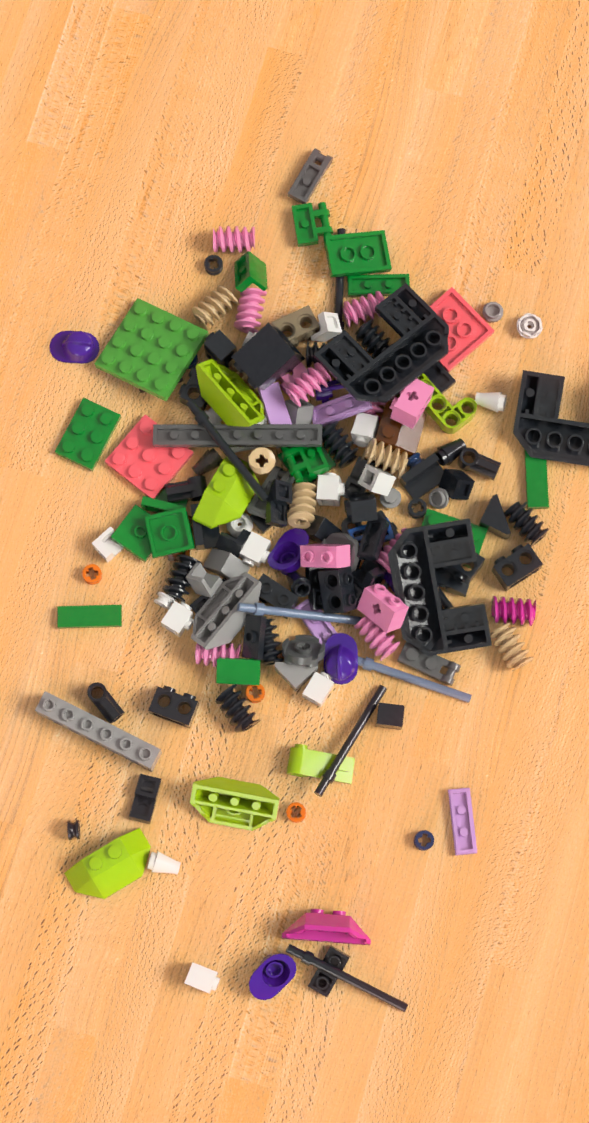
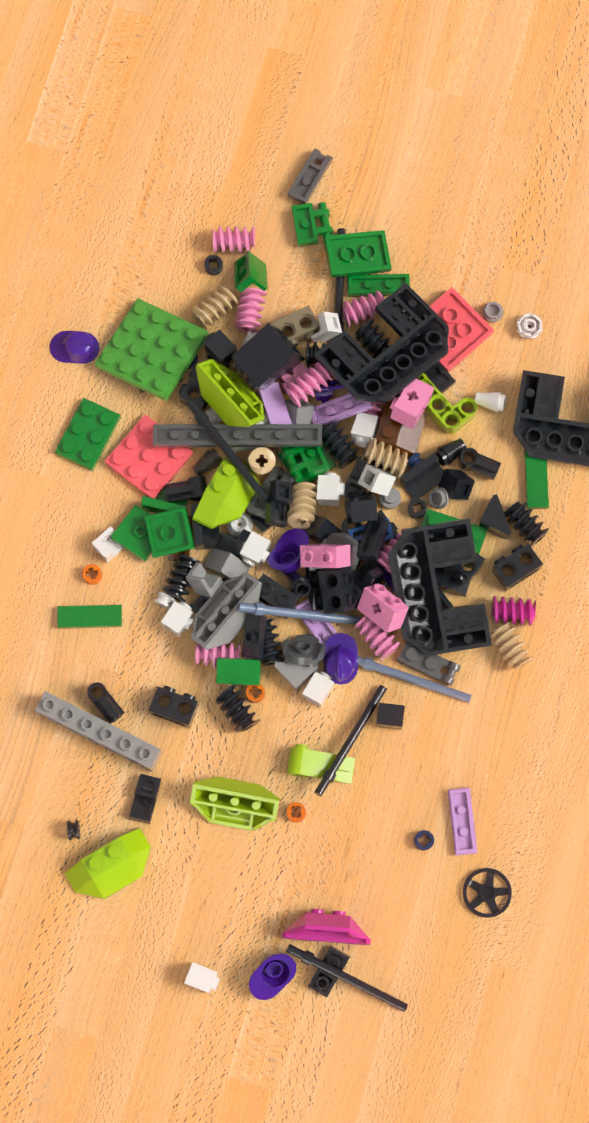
white cone [147,851,181,875] -> none
none -> black wheel [463,868,512,918]

